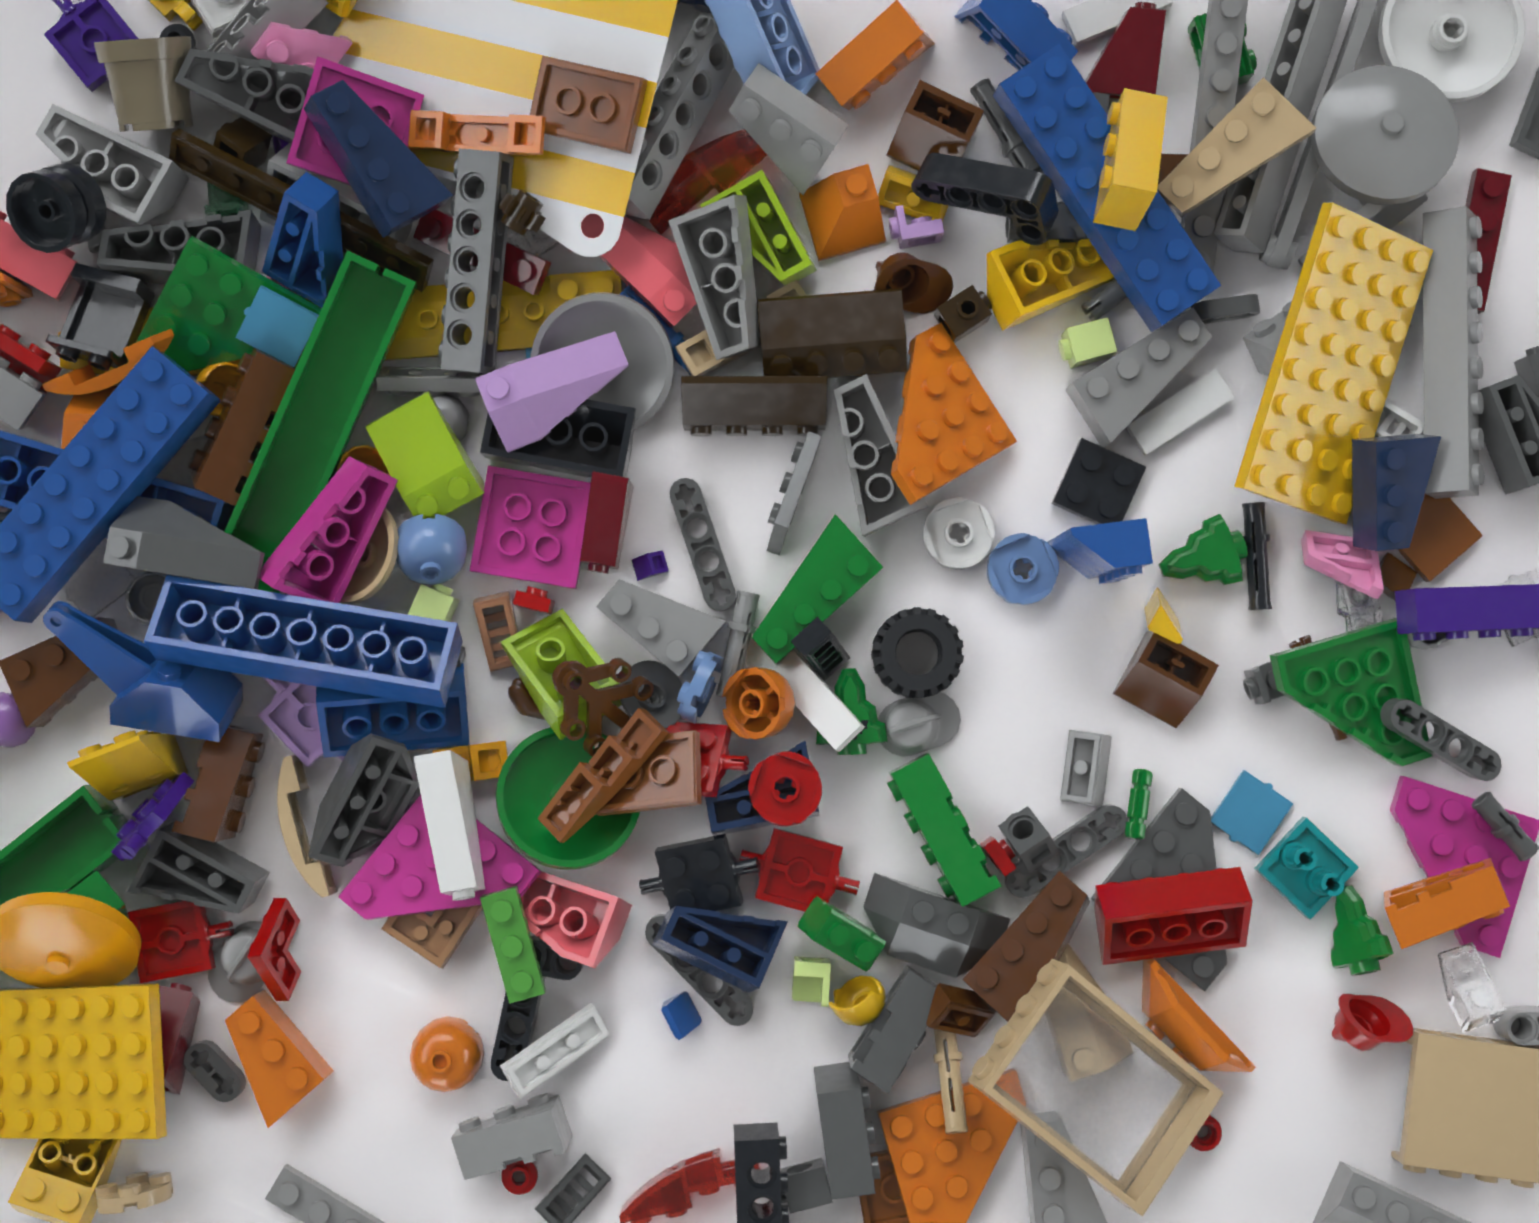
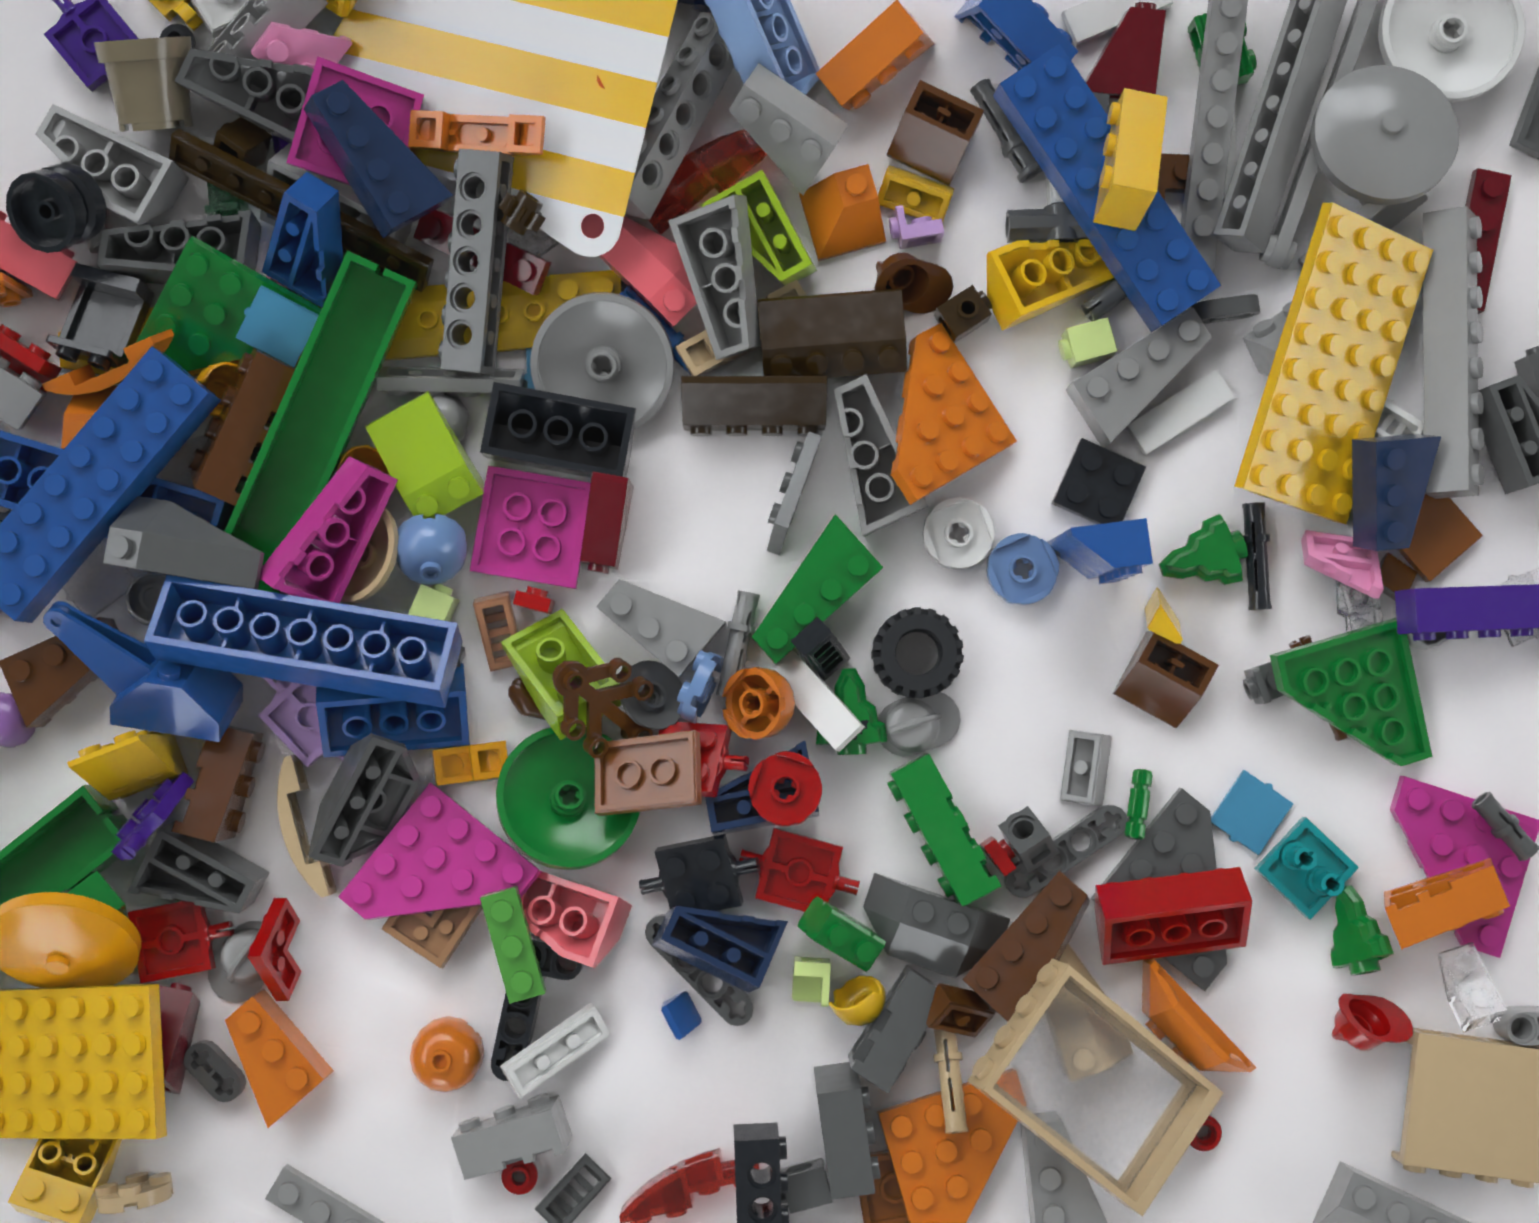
white slope [414,750,485,901] -> none
lavender wedge [475,331,629,453] -> none
dark orange tile [529,56,648,154] -> none
dark orange slope [537,708,669,843] -> none
dark purple piece [631,550,669,581] -> none
dark grey beam [669,478,736,612] -> none
black beam [911,153,1059,245] -> none
tan wedge [1157,77,1317,217] -> none
dark grey beam [1380,698,1502,781] -> none

